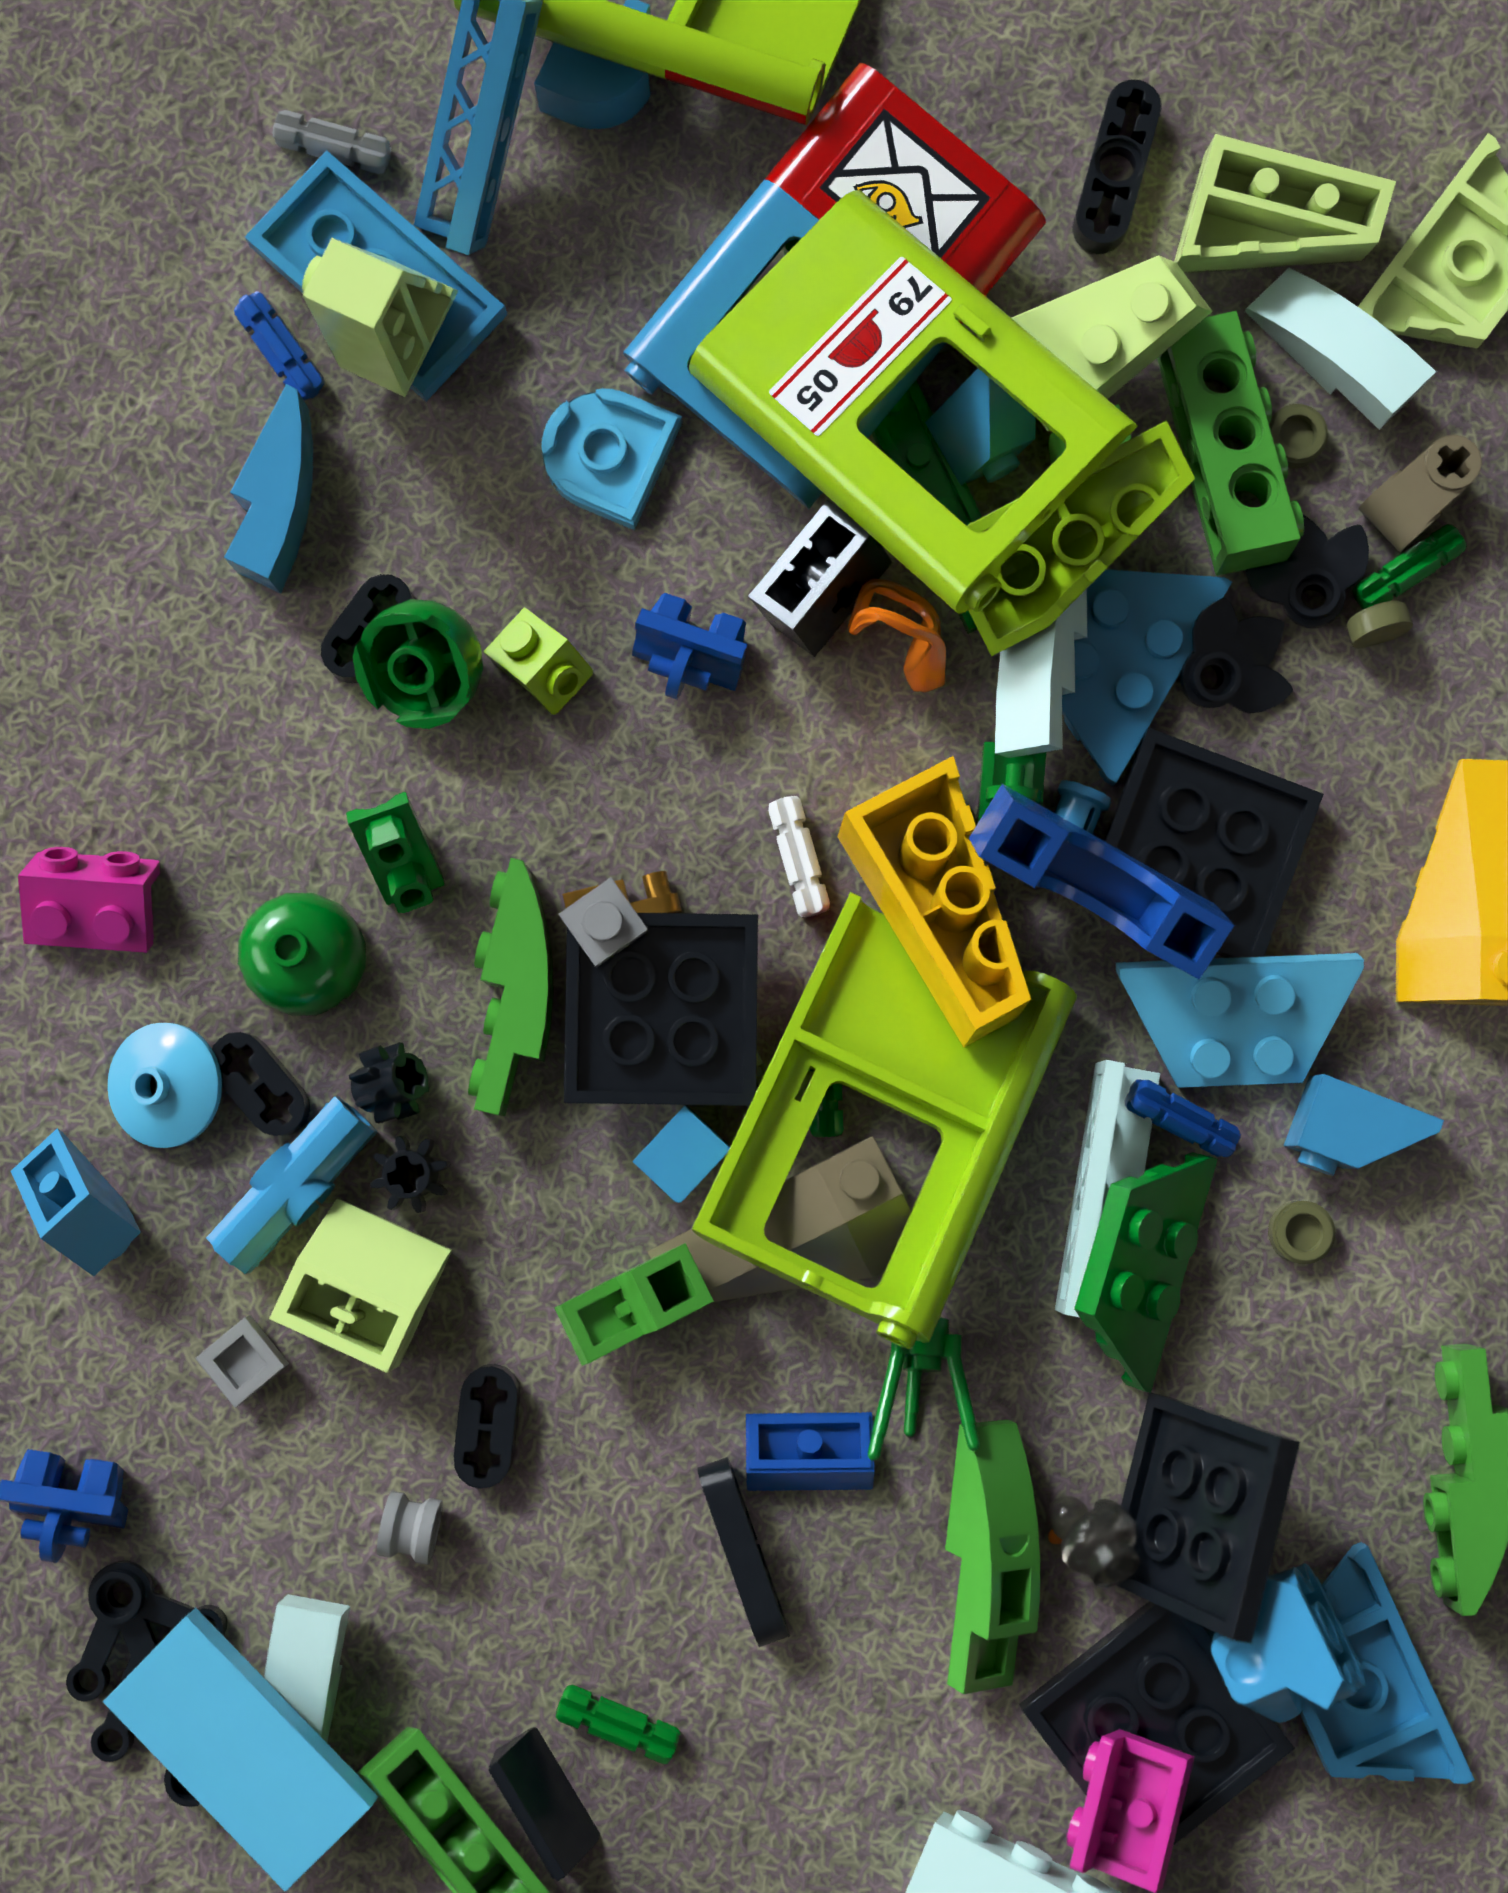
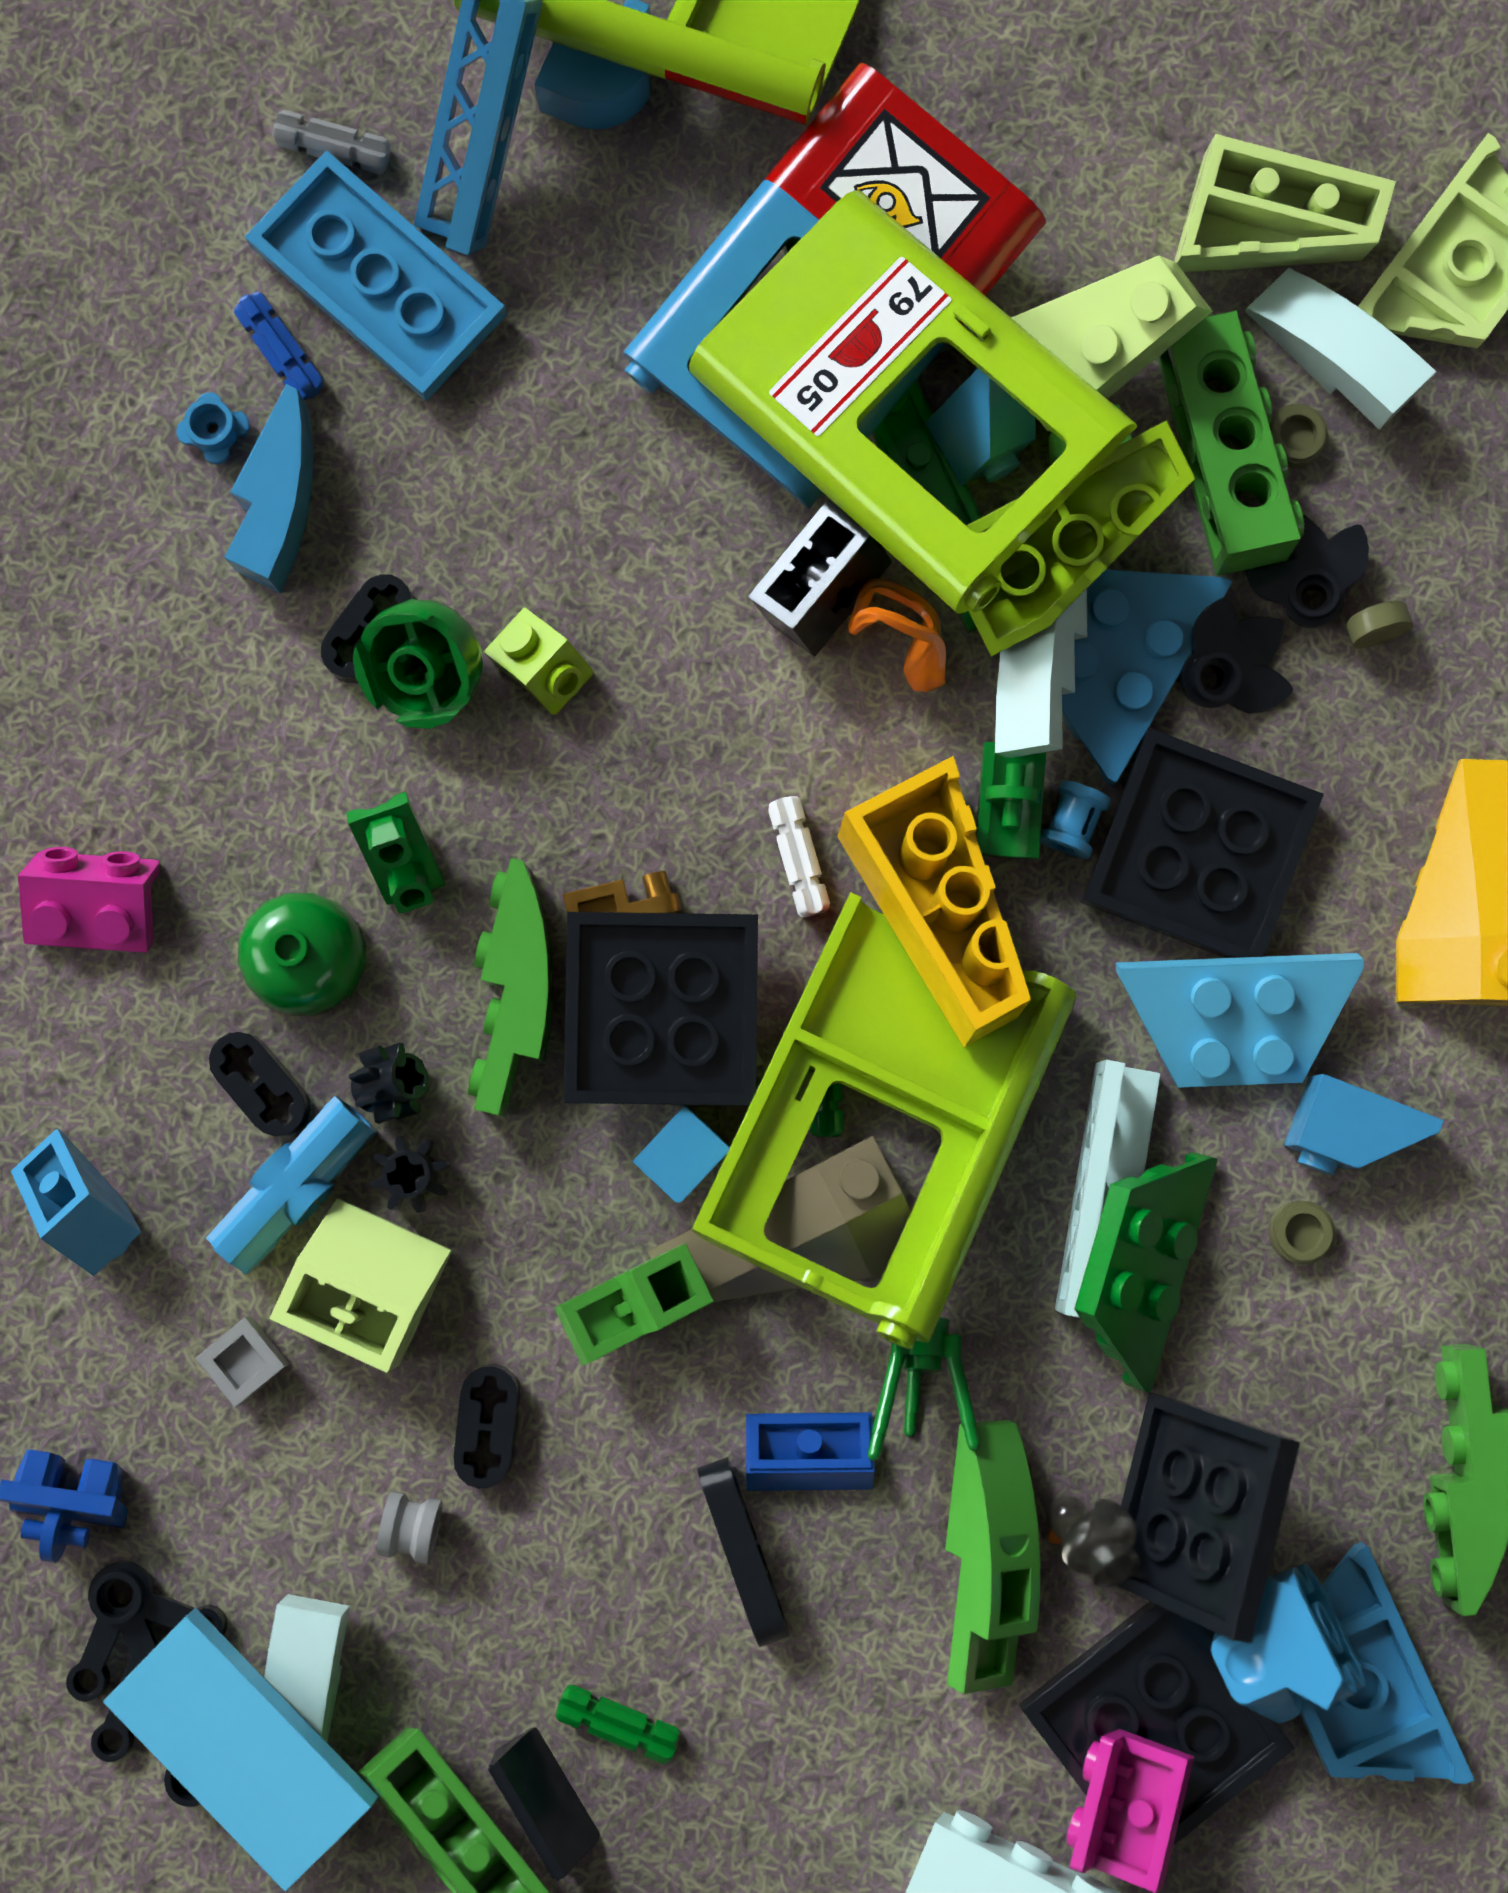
medium azure dish [108,1023,222,1148] -> none
yellowish green wedge [302,238,458,397] -> none
medium azure tile [541,388,683,530] -> none
light grey plate [559,877,648,968] -> none
blue hips [632,593,747,700] -> none
blue arch [969,784,1235,980] -> none
black beam [1072,80,1161,254] -> none
blue axle [1125,1079,1241,1158] -> none
green axle [1352,524,1467,610] -> none
dark tan piece [1358,434,1482,553] -> none
none -> dark azure plate [176,392,250,464]

